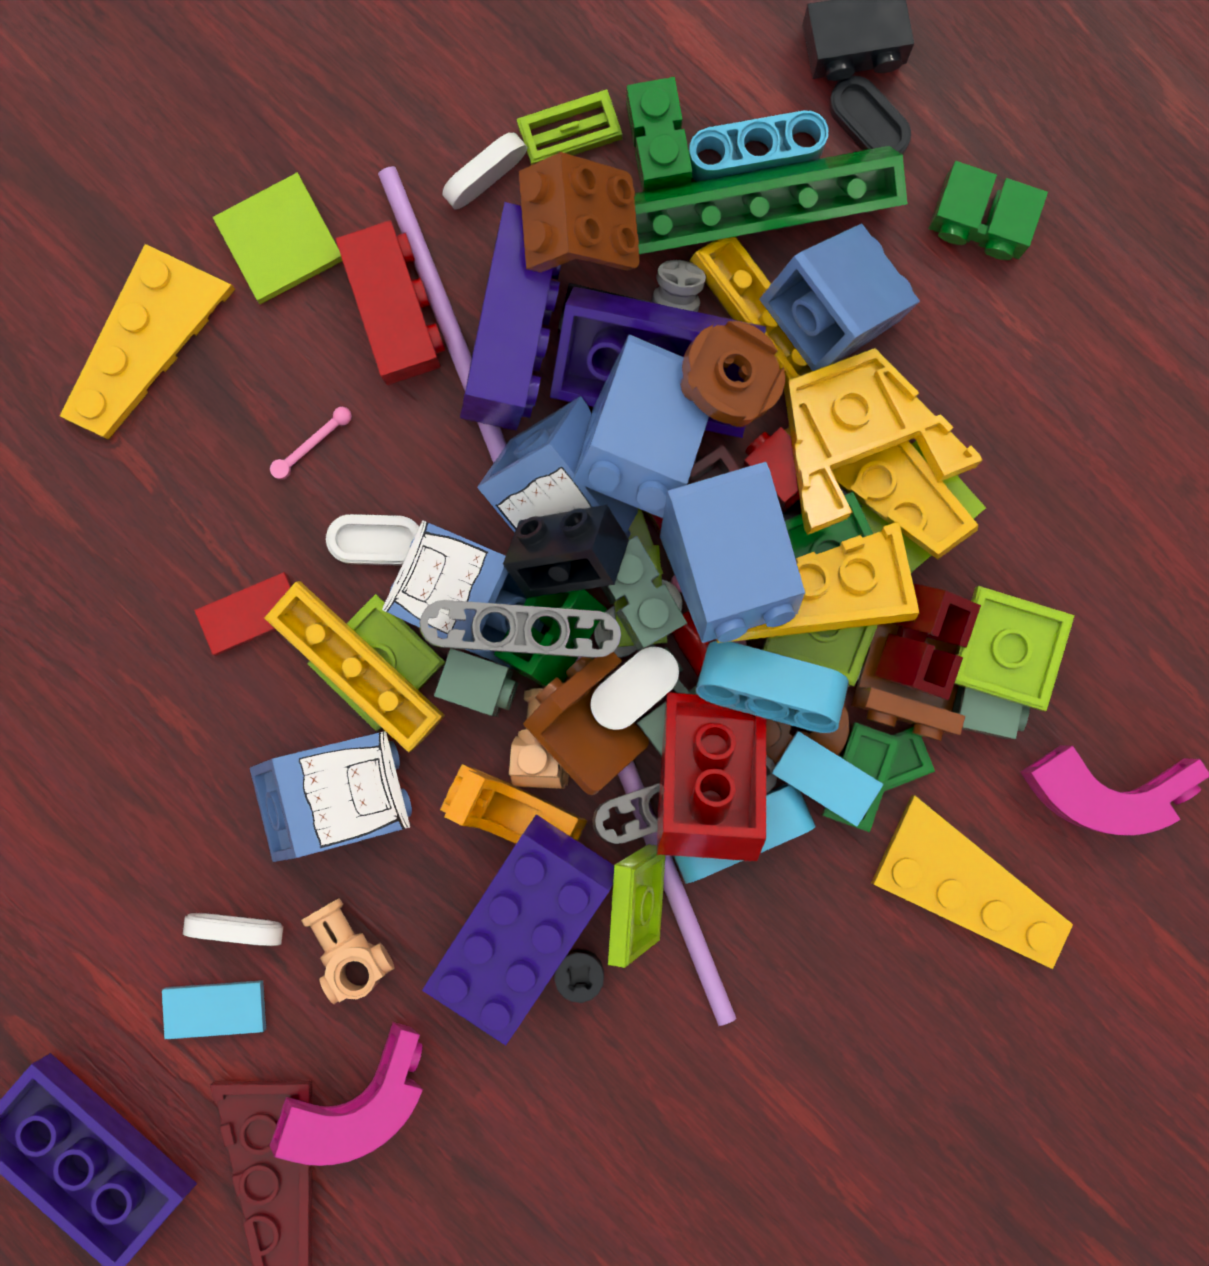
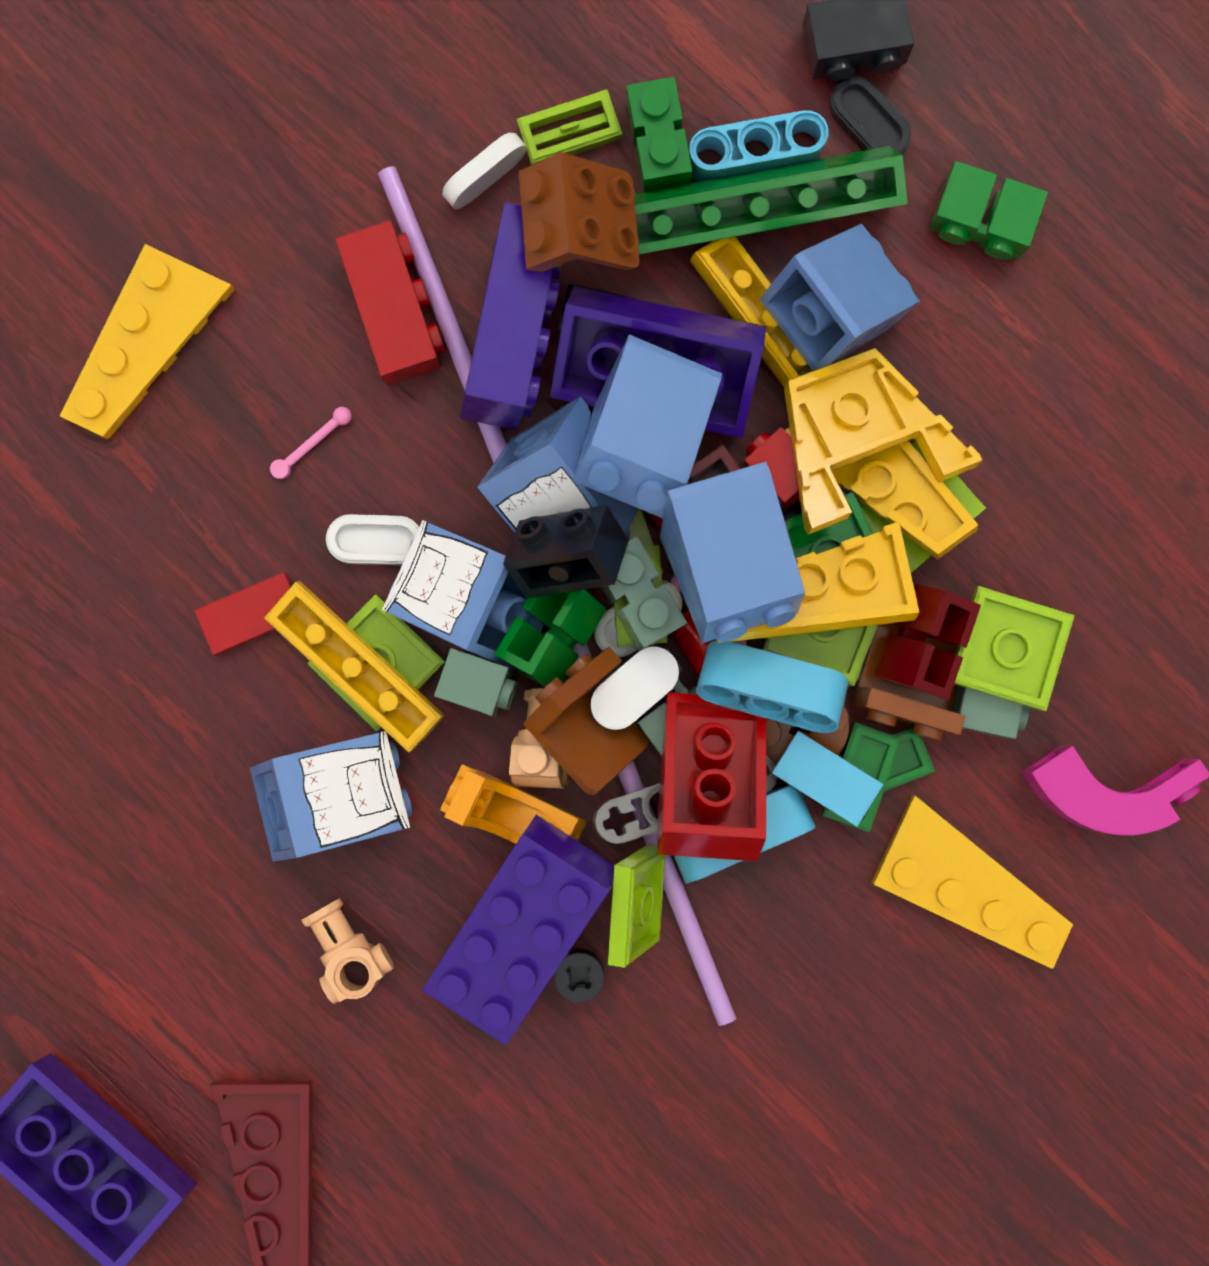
medium azure tile [162,980,266,1039] -> none
white tile [183,913,283,946] -> none
lime tile [213,172,342,305] -> none
dark pink arch [270,1022,423,1166] -> none
light grey beam [419,600,621,658] -> none
light grey wheel [651,260,706,312] -> none
dark orange plate [680,321,785,427] -> none

